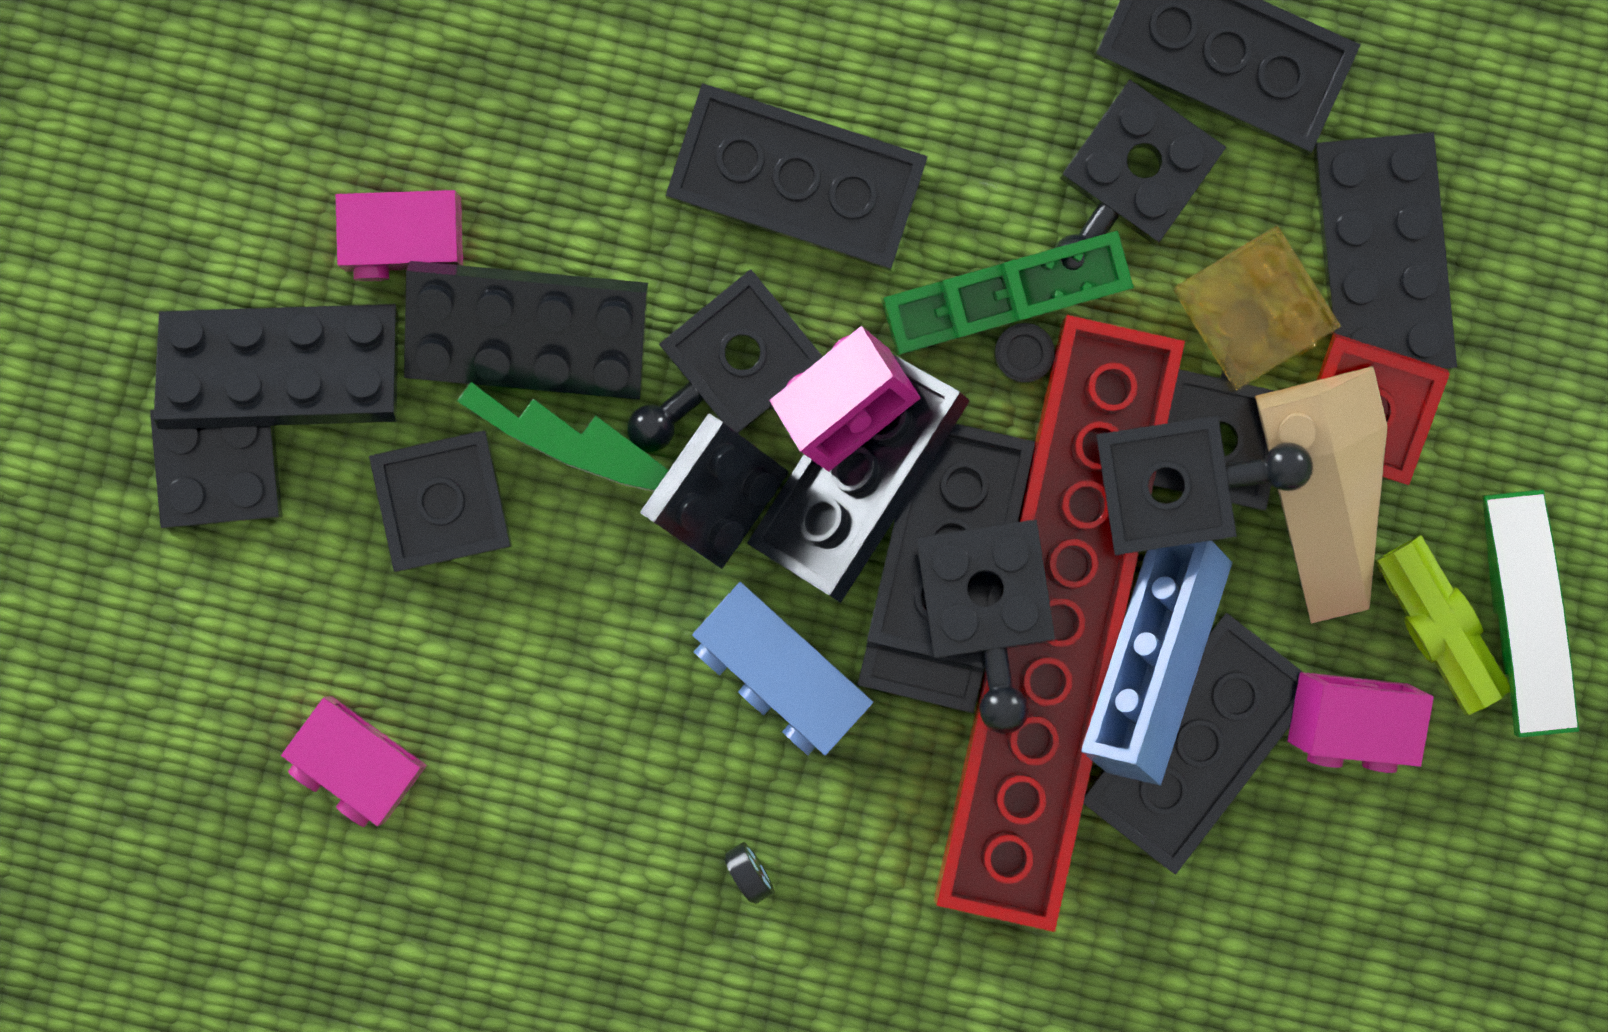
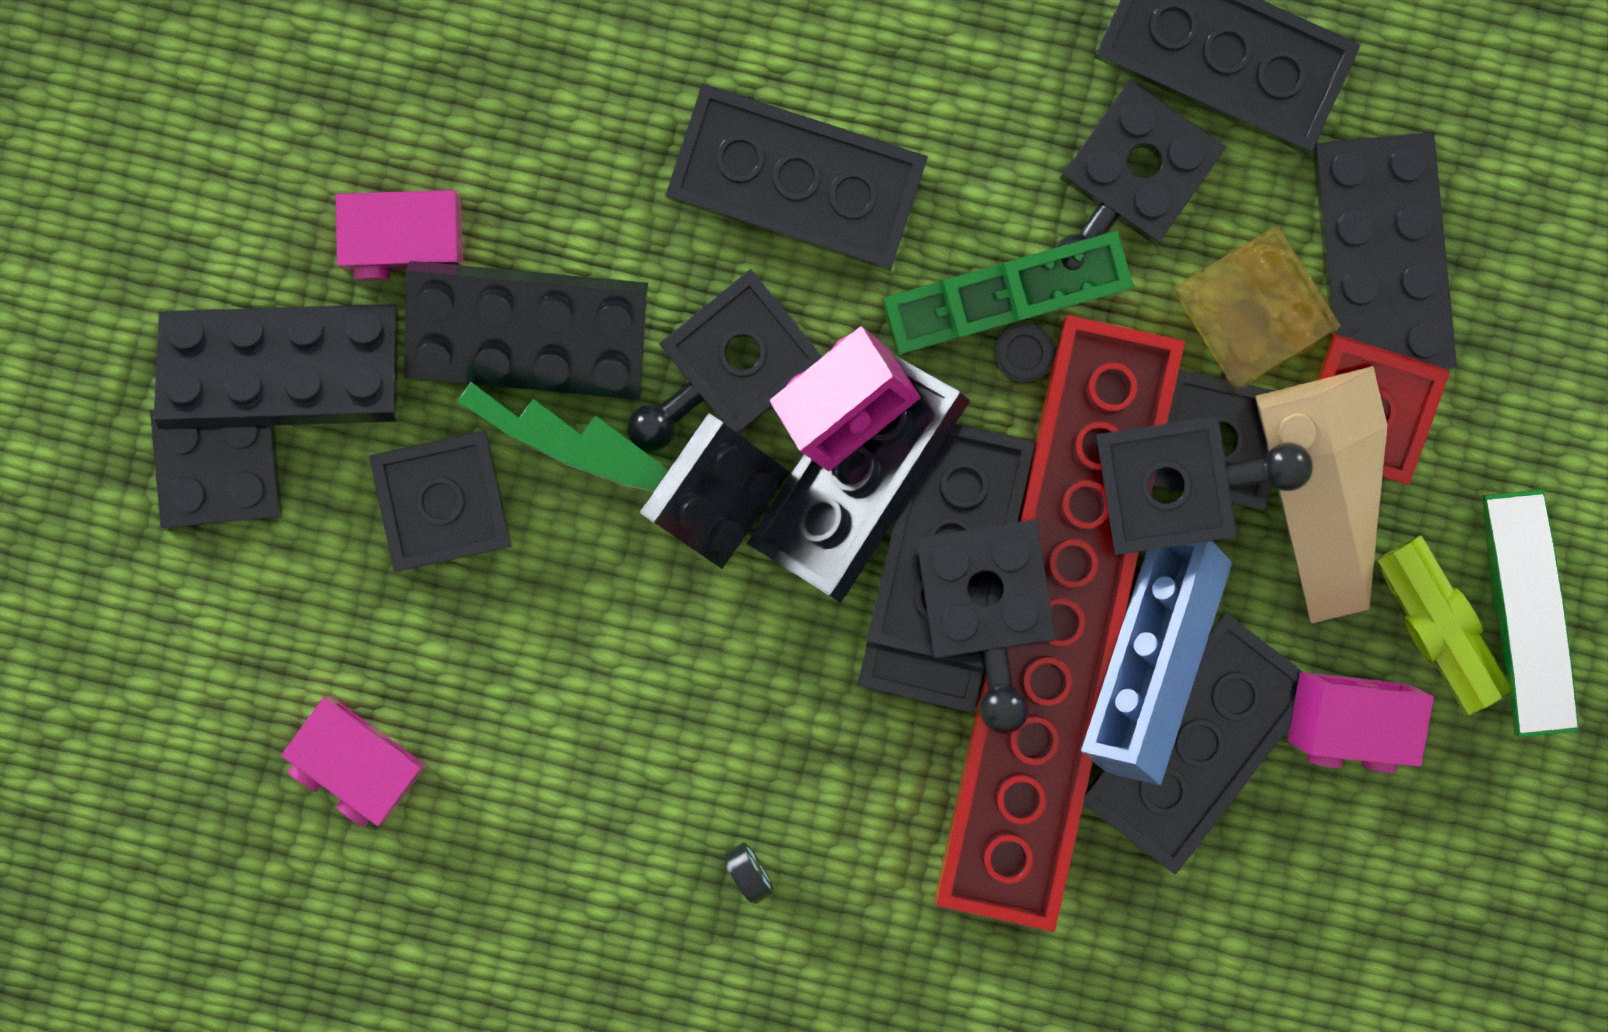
medium blue brick [692,582,874,756] -> none

